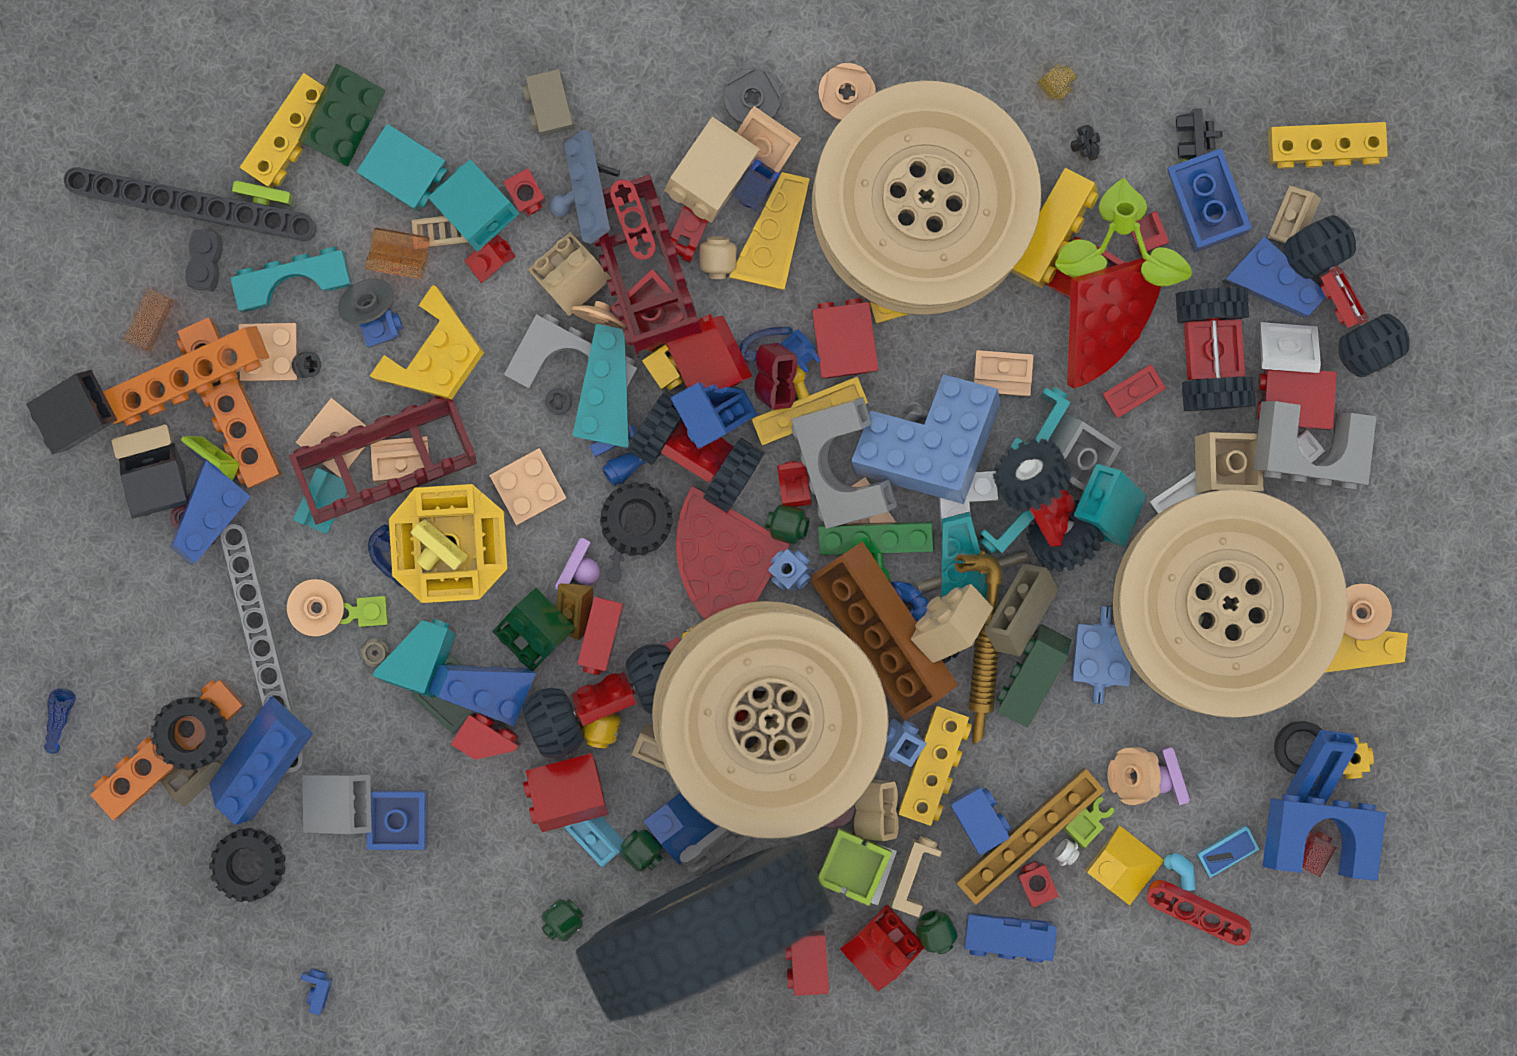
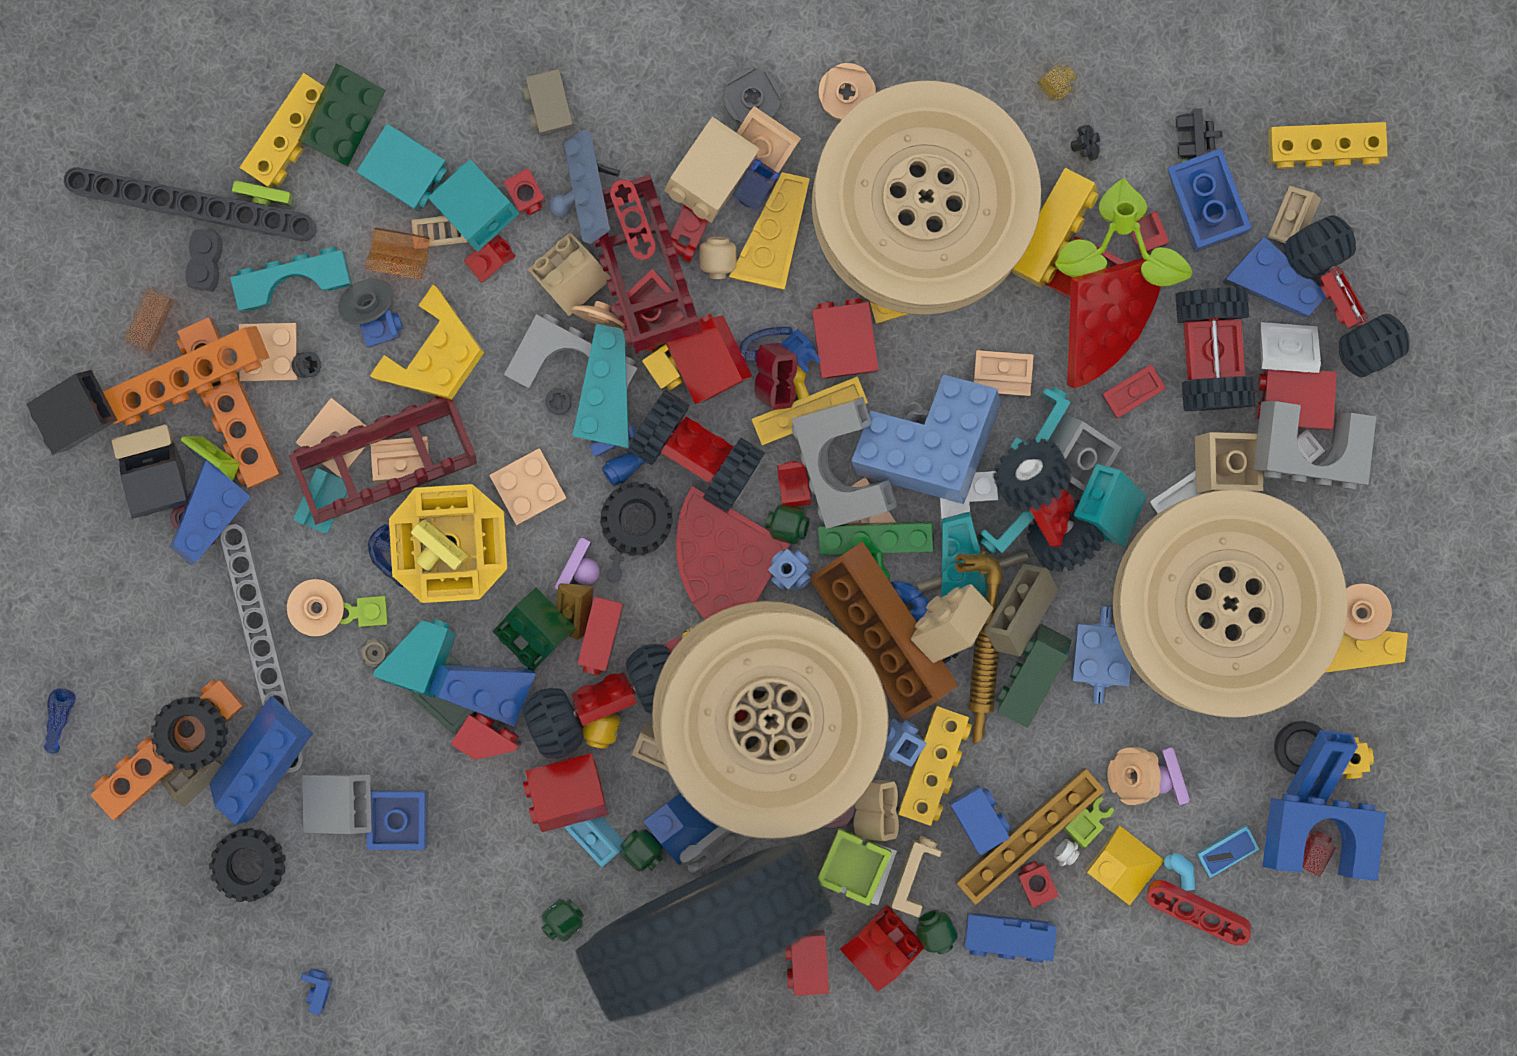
blue wedge [671,383,758,449] -> none

